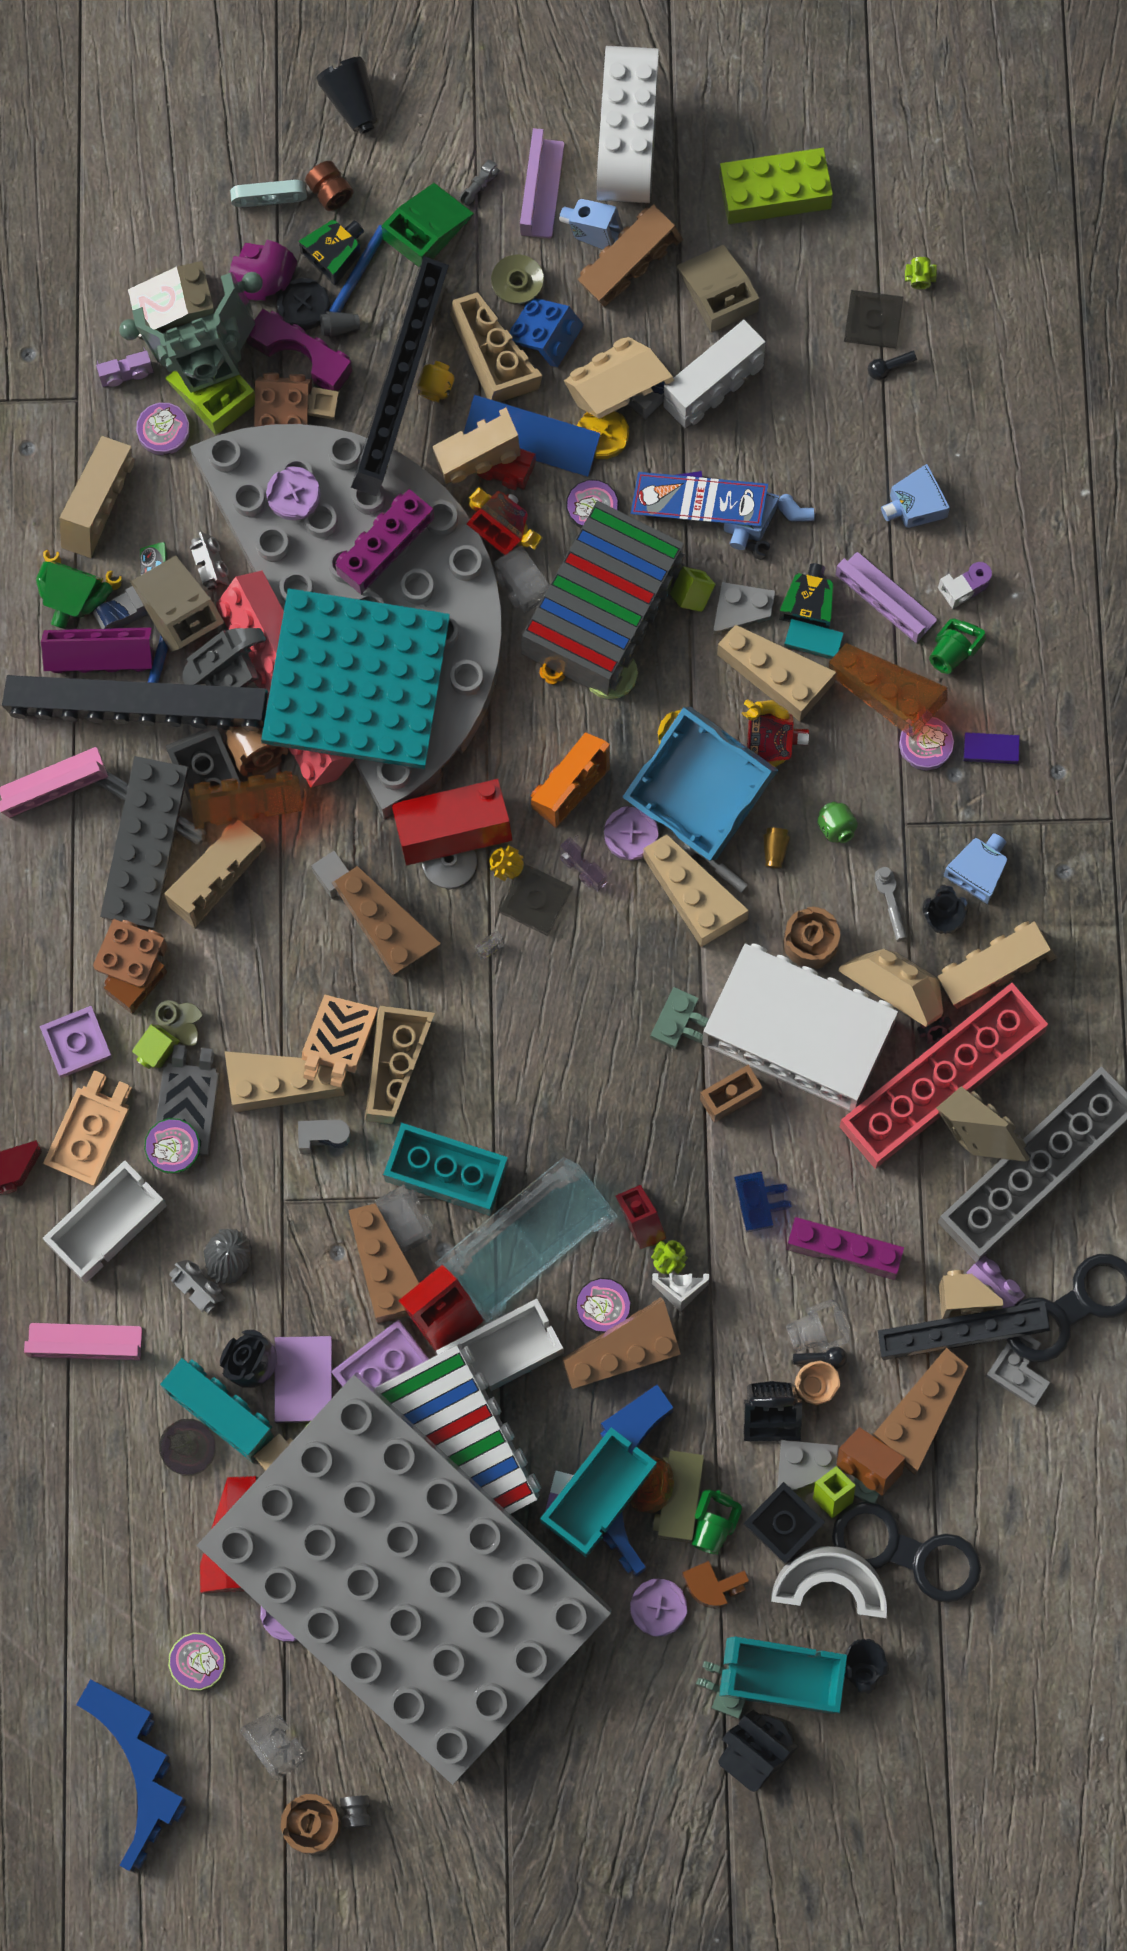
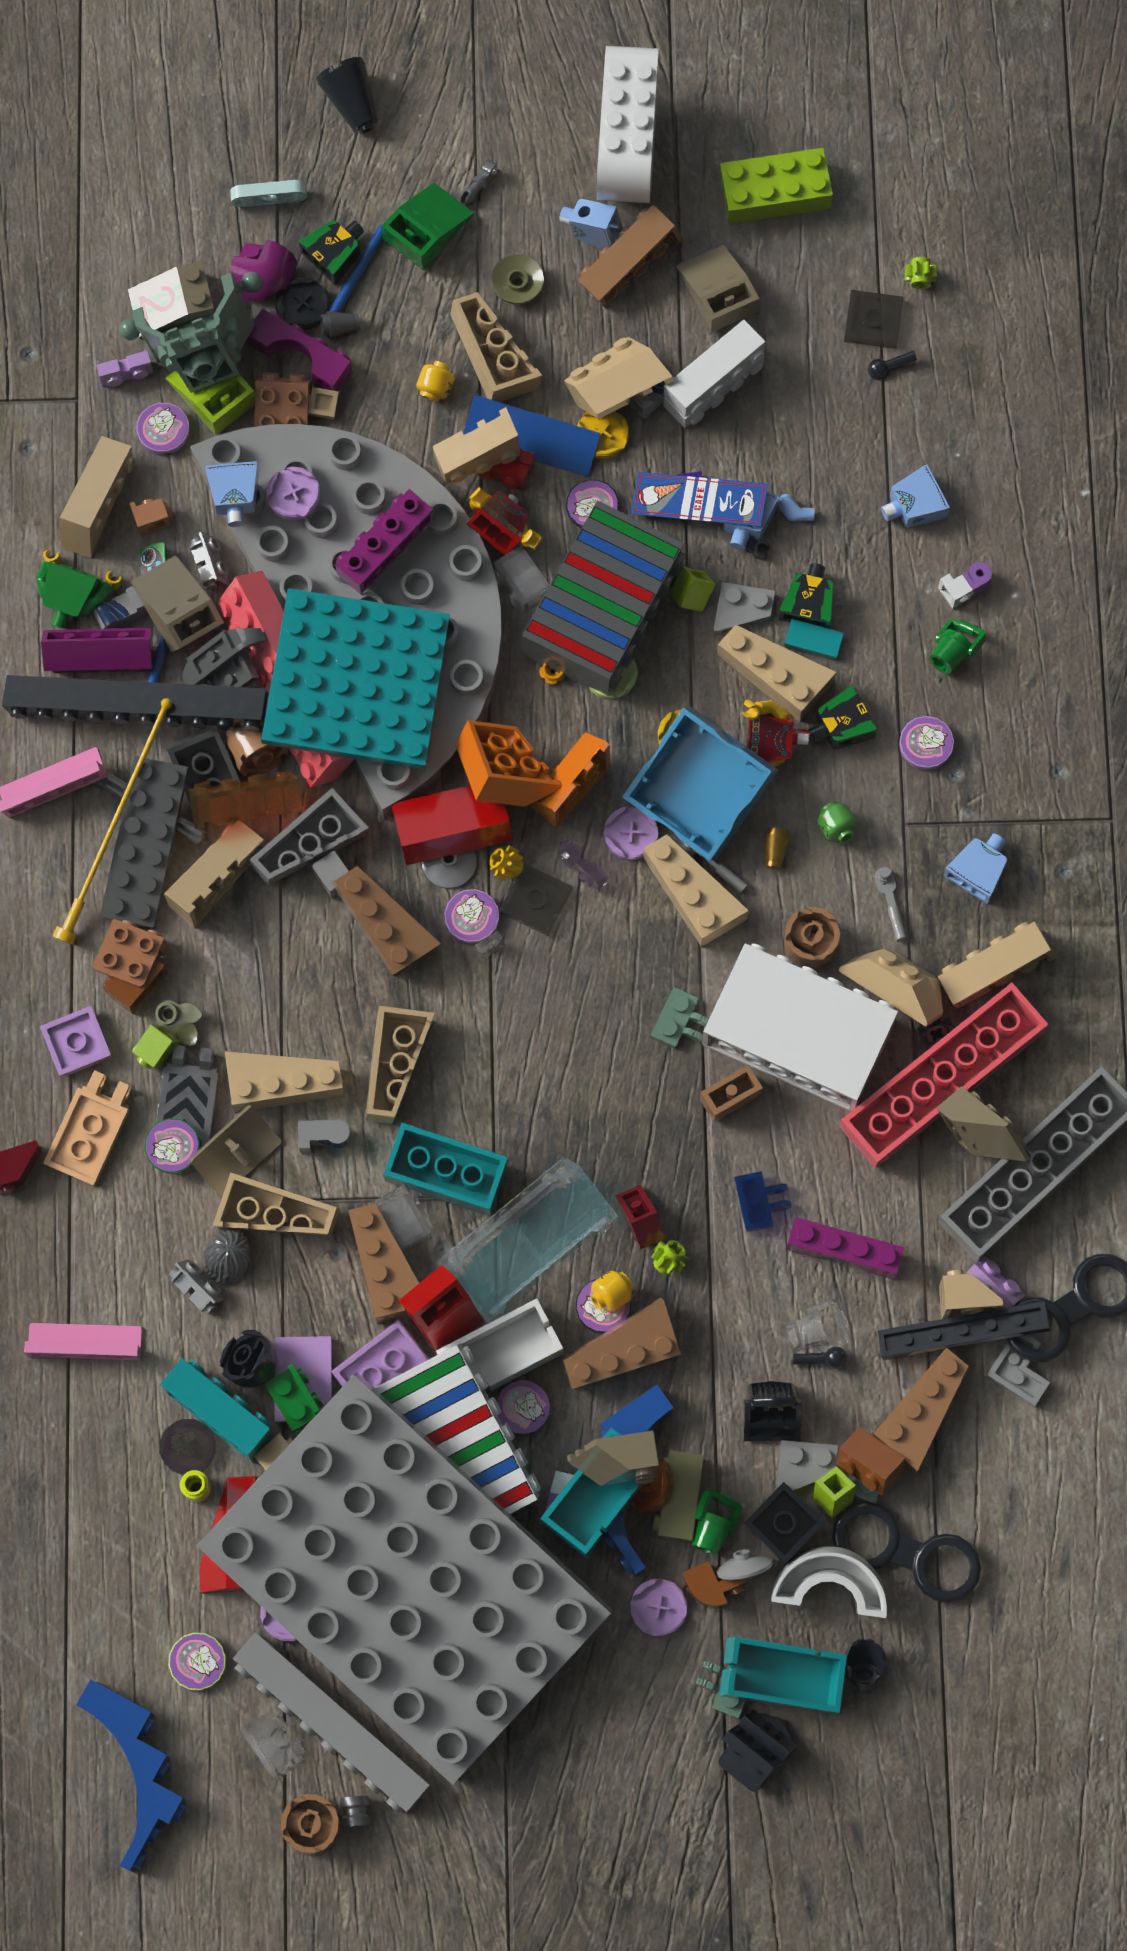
white piece [43,1161,167,1284] -> none
light nougat tile [301,994,378,1088] -> none
copper wheel [305,160,354,211] -> none
black brick [351,256,449,496] -> none
blue bracket [509,298,584,367] -> none
lavender panel [520,128,564,238] -> none
white slope [652,1273,709,1312] -> none
light nougat hair [795,1361,841,1405] -> none
clear orange wedge [829,643,948,739] -> none
lavender panel [836,552,937,643] -> none
black hair [922,884,968,934] -> none
dark purple tile [963,732,1020,764] -> none
none -> yellow piece [53,698,172,945]
none -> nougat brick [129,498,173,536]
none -> neon yellow brick [180,1470,211,1502]
none -> dark tan shield [189,1105,282,1197]
none -> light blue torso [205,461,259,527]
none -> tan wedge [213,1173,341,1236]
none -> light grey brick [233,1632,431,1813]
none -> light grey wedge [250,788,369,886]
none -> green bracket [264,1364,324,1433]
none -> tile [444,889,499,944]
none -> orange wedge [456,720,562,806]
none -> tile [496,1379,551,1436]
none -> dark tan wedge [567,1431,659,1486]
none -> yellow head [590,1270,634,1313]
none -> light grey dish [717,1549,773,1580]
none -> torso [809,685,877,750]

